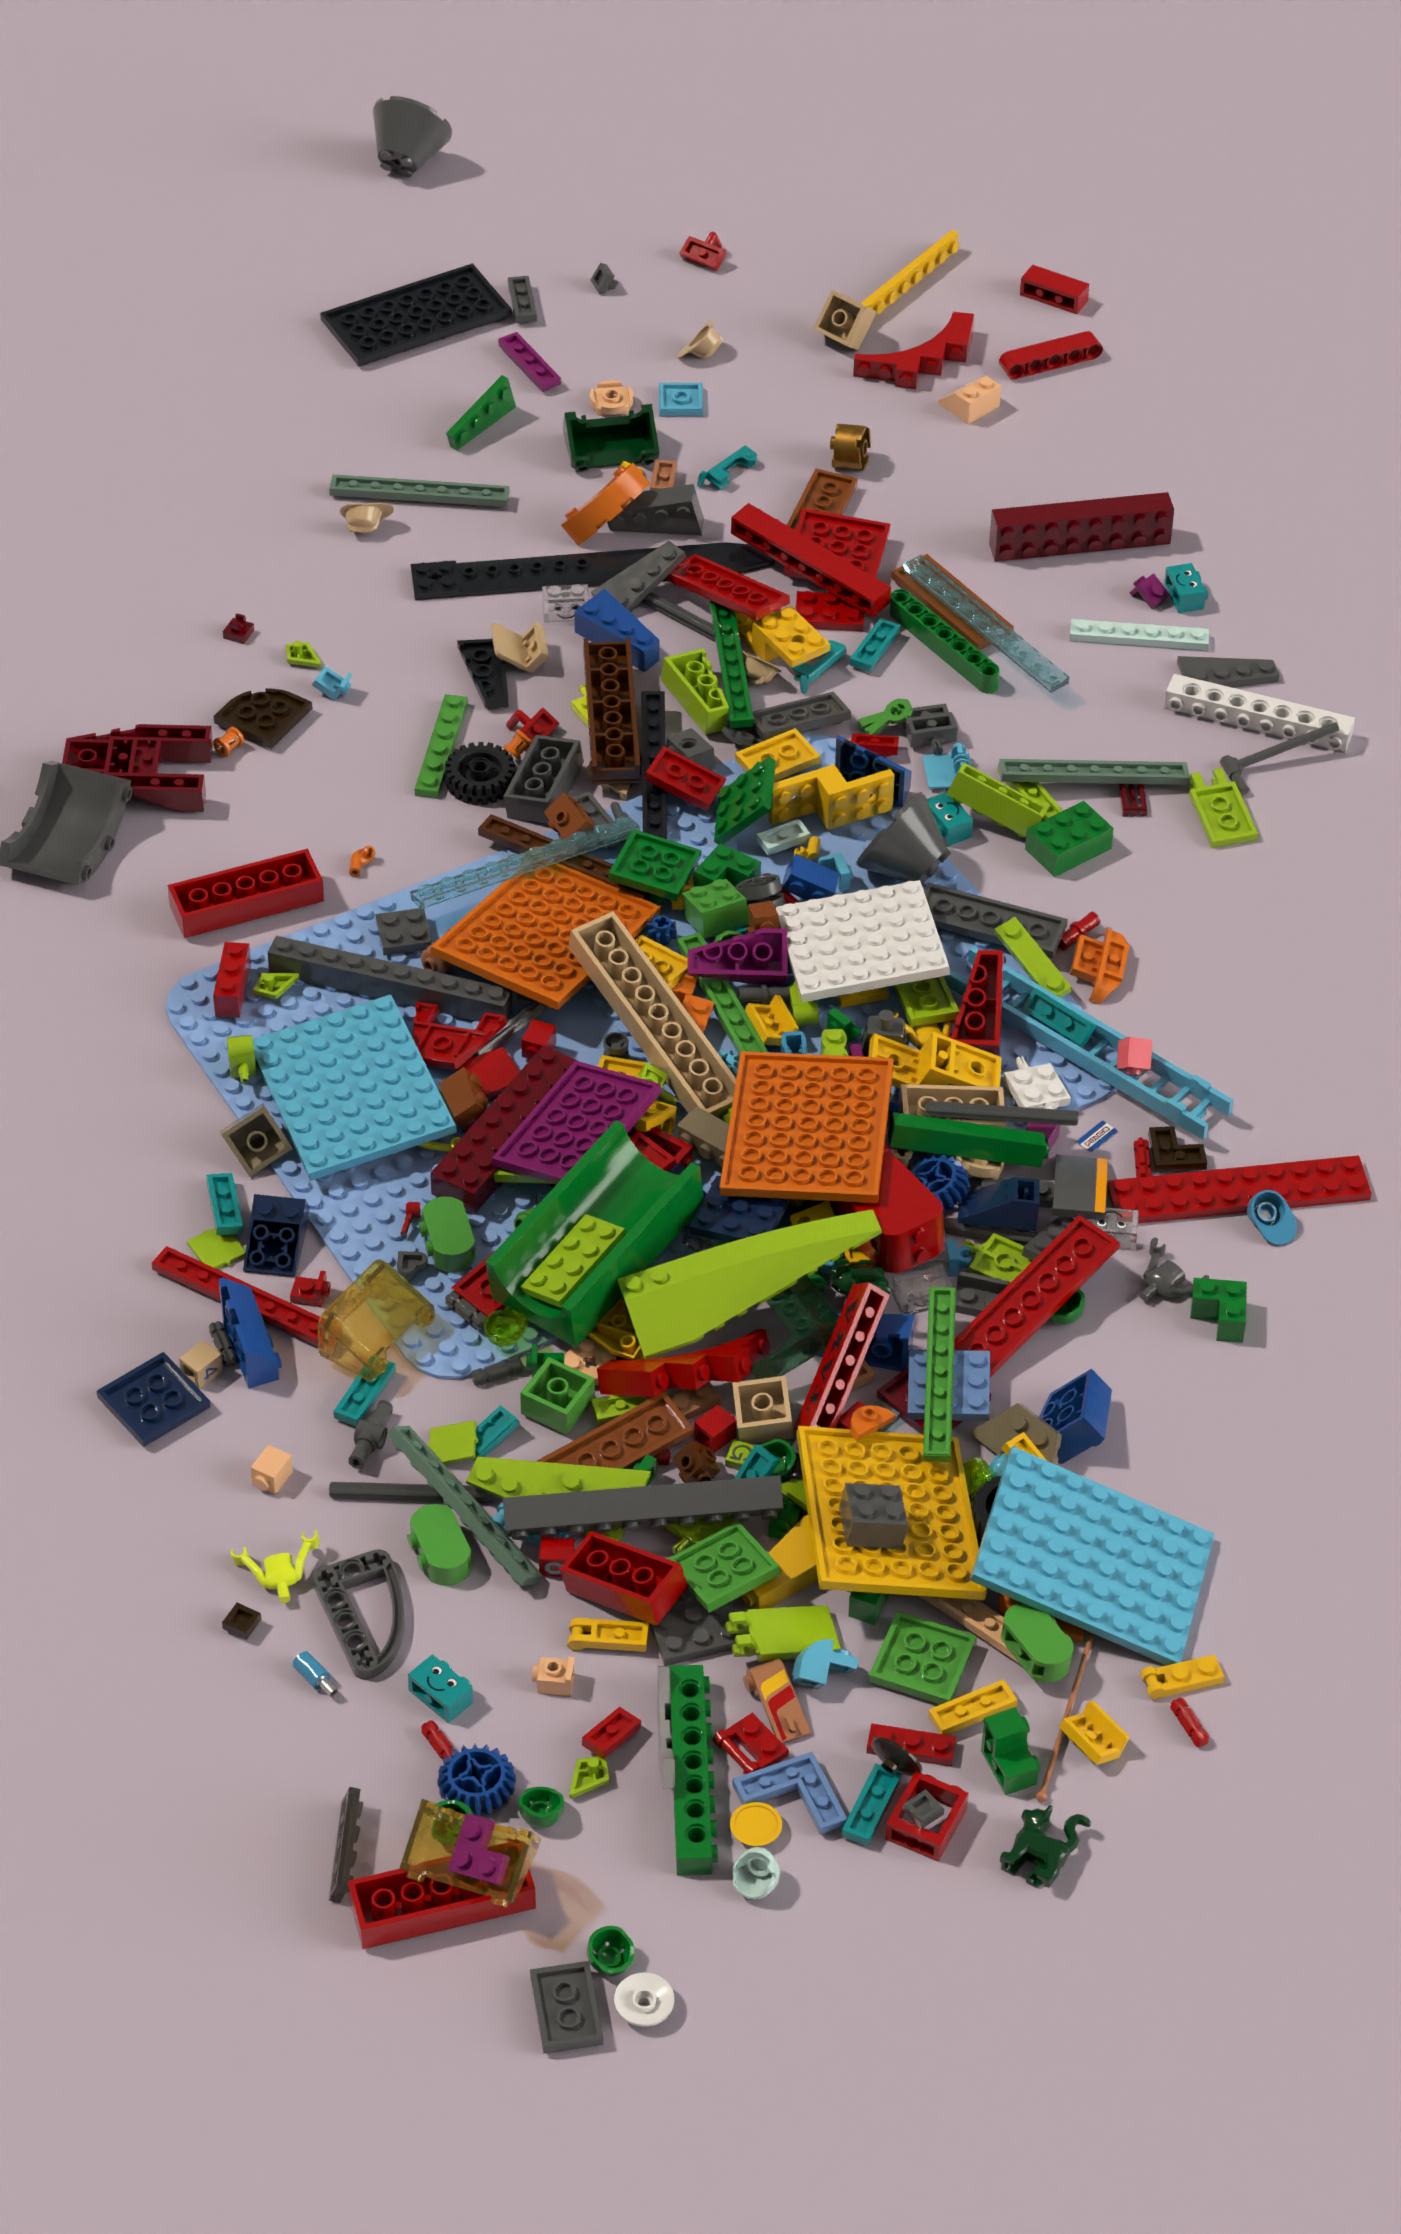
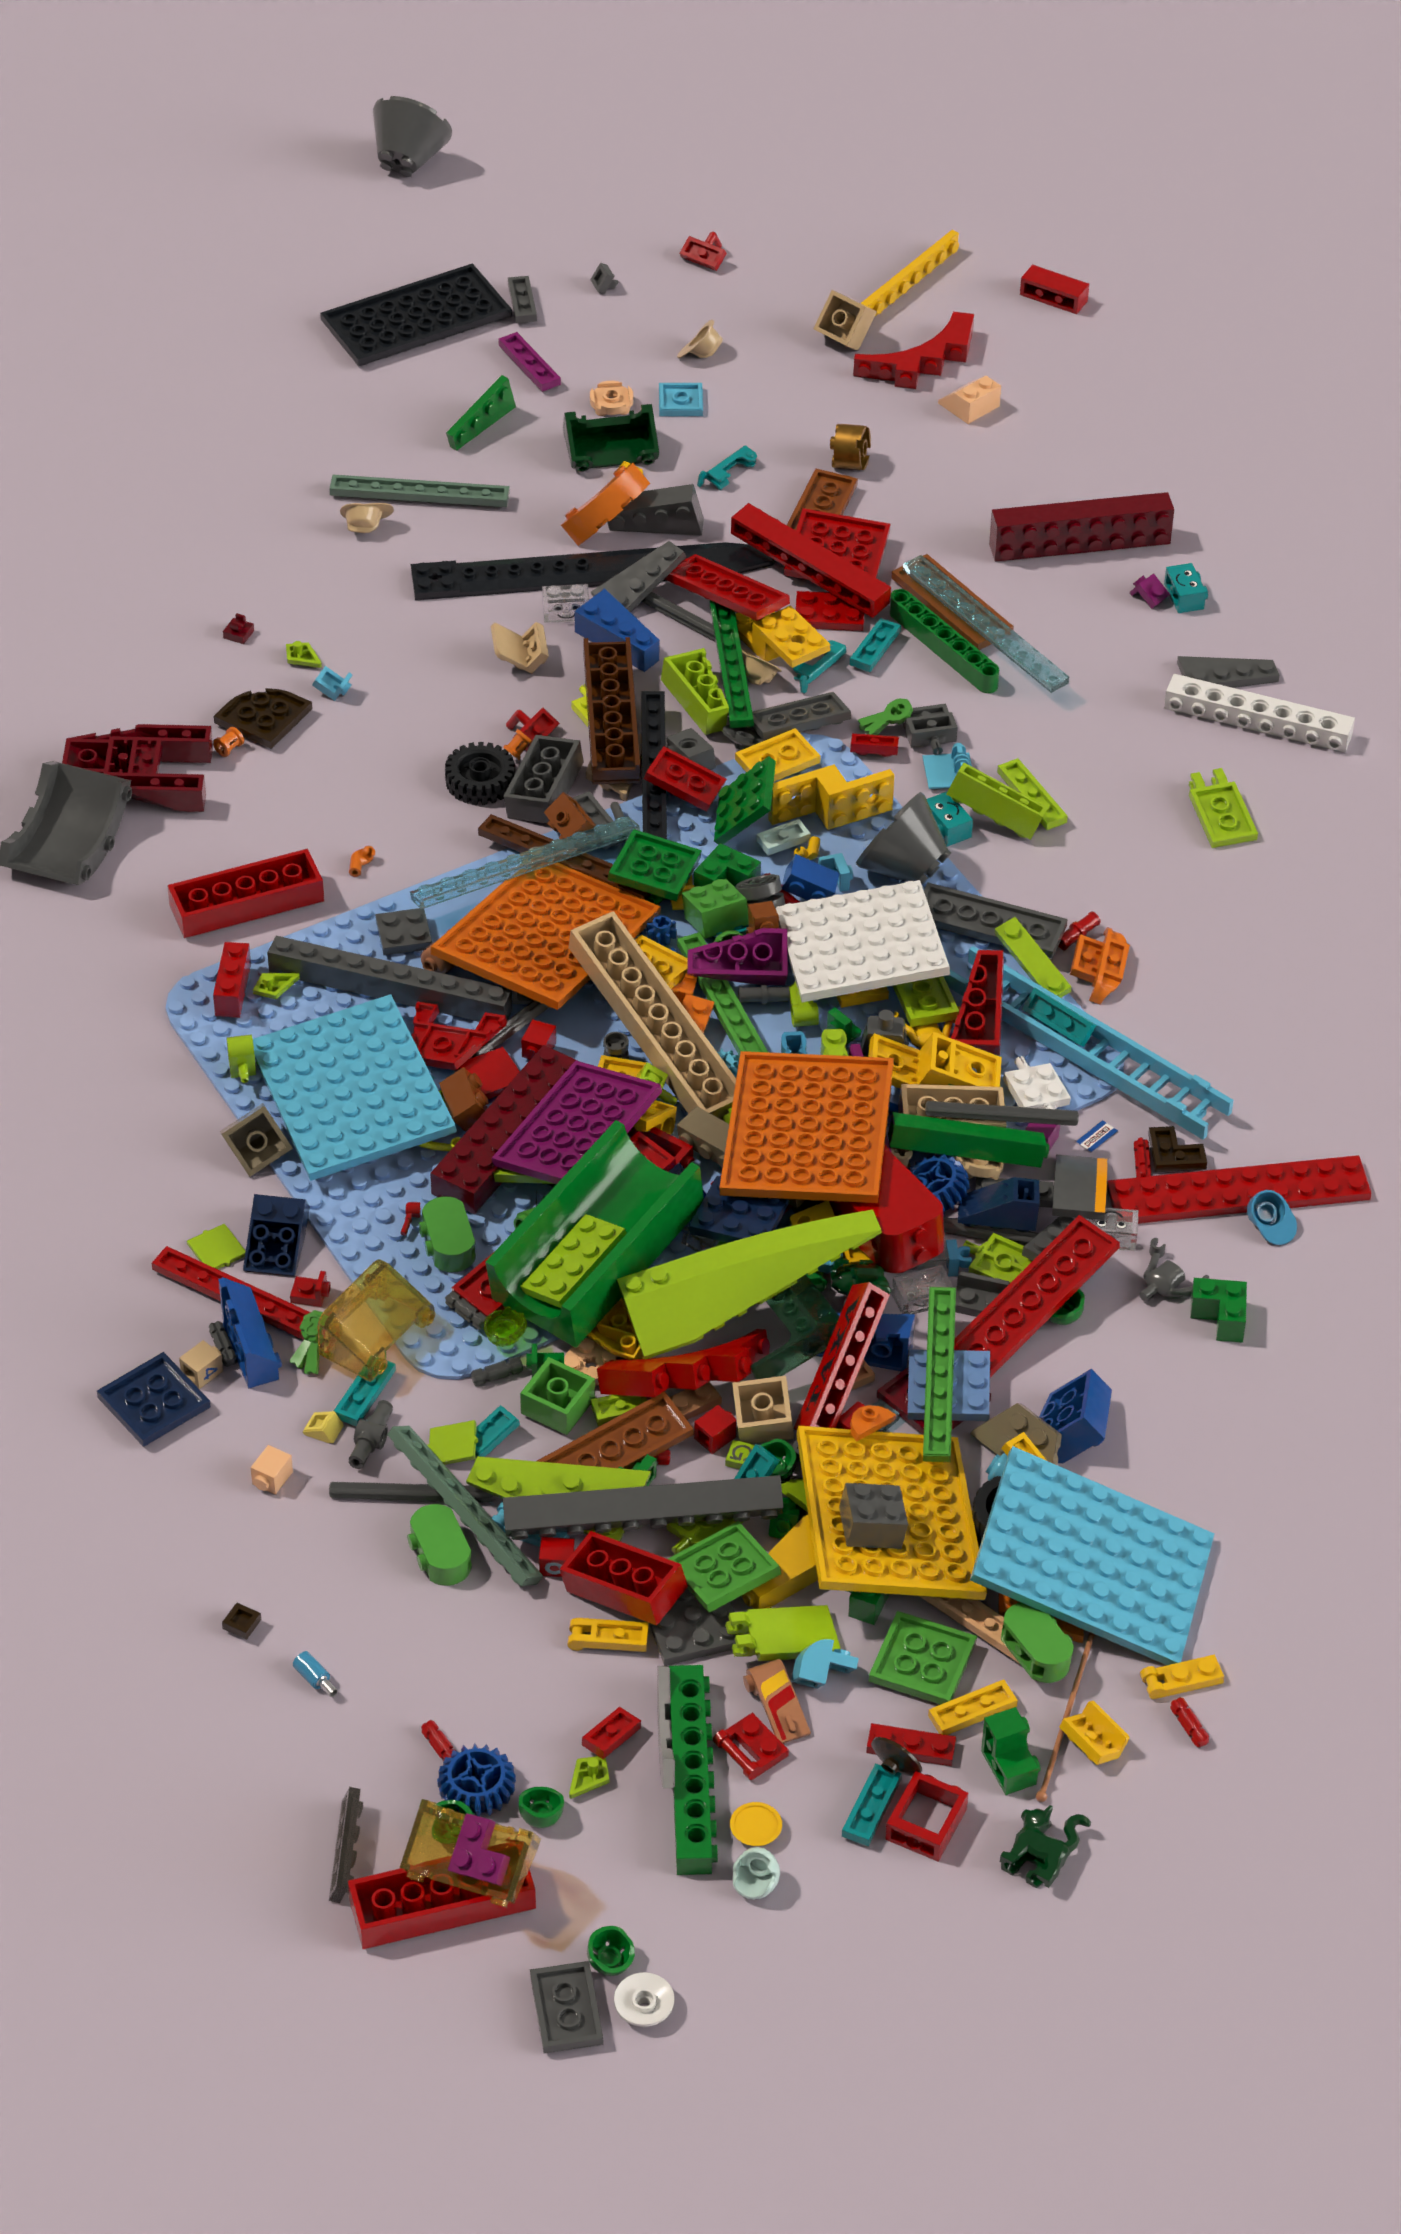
teal plate [206,1173,243,1235] -> none
neon yellow piece [230,1530,320,1603] -> none
dark grey beam [313,1549,404,1680] -> none
dark grey tile [397,1251,428,1281] -> none
teal brick [408,1654,473,1724] -> none
bright green plate [415,694,468,799] -> none
black wing [457,639,509,708] -> none
light nougat brick [532,1656,575,1697] -> none
nougat plate [650,460,678,490] -> none
reddish brown brick [673,1440,721,1483] -> none
medium blue plate [732,1752,847,1835] -> none
yellow bracket [745,995,798,1046] -> none
blue wedge [835,736,912,807] -> none
dark grey tile [903,1789,944,1829] -> none
clear neon green hair [963,1457,993,1502] -> none
sand green plate [998,759,1190,785] -> none
red beam [999,331,1103,379] -> none
green brick [1025,801,1114,877] -> none
light aqua plate [1070,619,1209,651] -> none
coral brick [1117,1037,1152,1076] -> none
dark red tile [1118,784,1147,817] -> none
dark grey bar [1220,722,1339,795] -> none
none -> bright green piece [289,1310,333,1375]
none -> light yellow slope [303,1411,344,1443]

